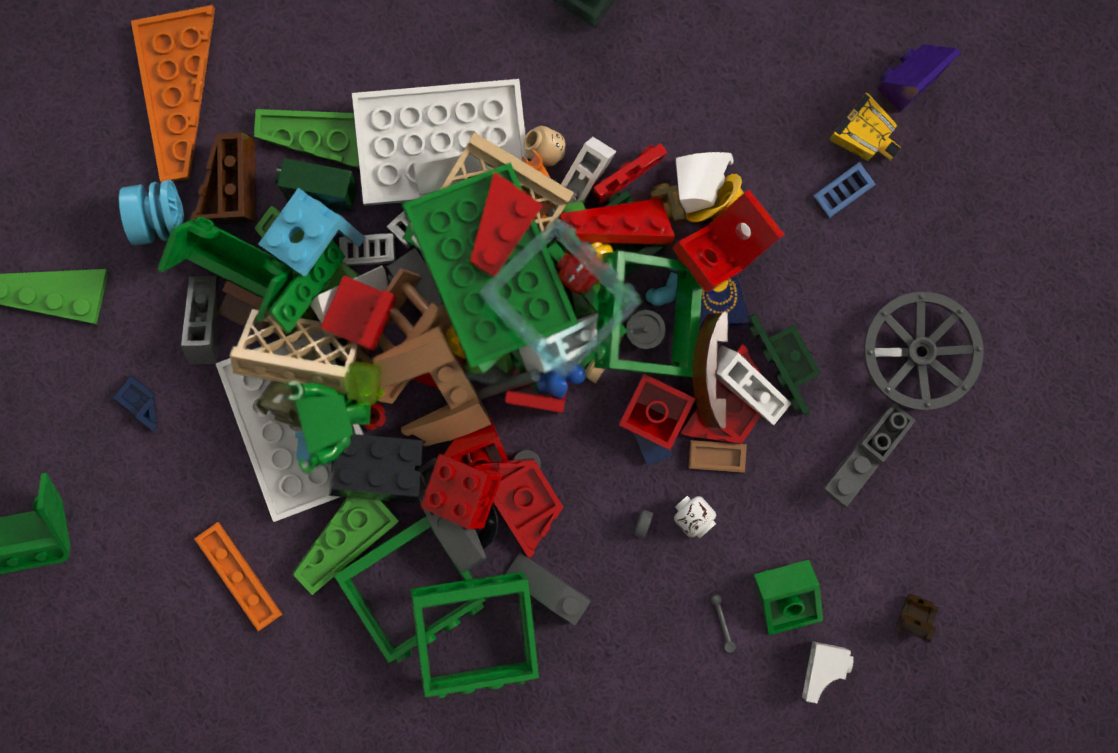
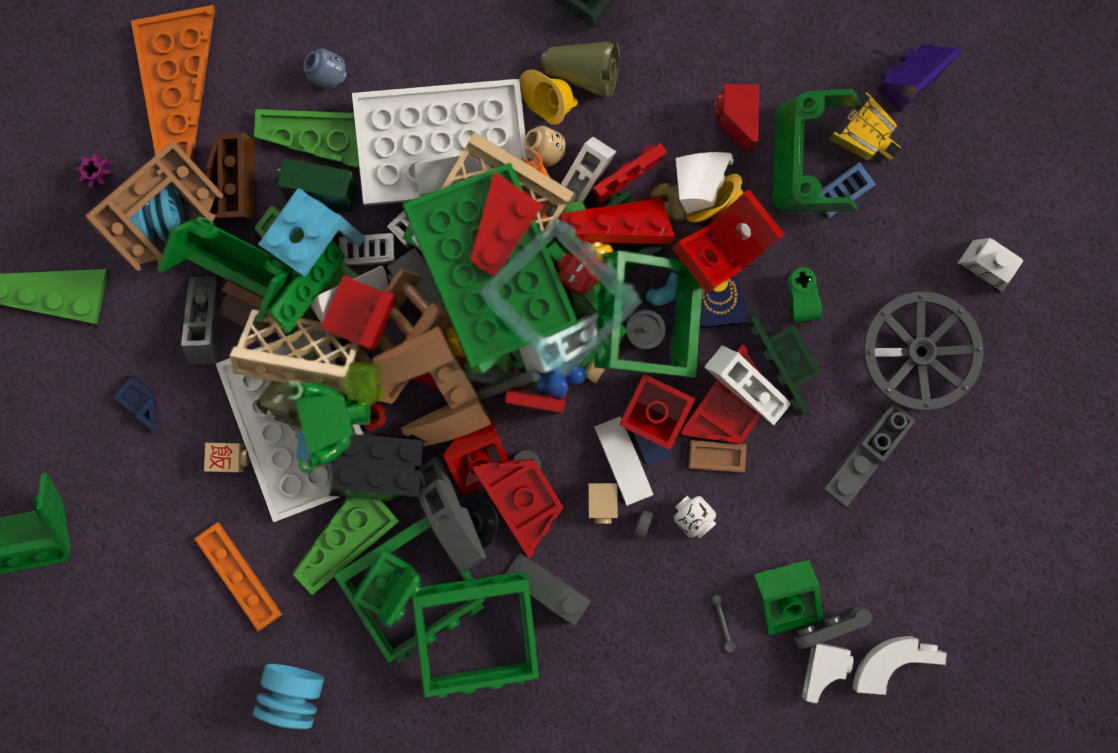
red bracket [421,454,502,529] -> none
reddish brown slope [692,313,728,428] -> none
dark brown piece [895,593,939,643] -> none
none -> magenta gear [75,153,114,190]
none -> medium nougat wedge [84,141,223,271]
none -> tan brick [204,443,249,472]
none -> medium azure wheel [253,664,324,729]
none -> sand blue head [303,48,347,90]
none -> green bracket [352,549,420,628]
none -> yellow piece [519,69,578,125]
none -> olive cone [541,41,620,98]
none -> tan brick [588,483,618,524]
none -> white slope [594,417,653,505]
none -> red slope [713,84,759,153]
none -> green windscreen [772,89,861,213]
none -> green piece [787,267,822,323]
none -> dark grey plate [793,607,872,649]
none -> white arch [852,636,946,695]
none -> white torso [957,238,1023,293]

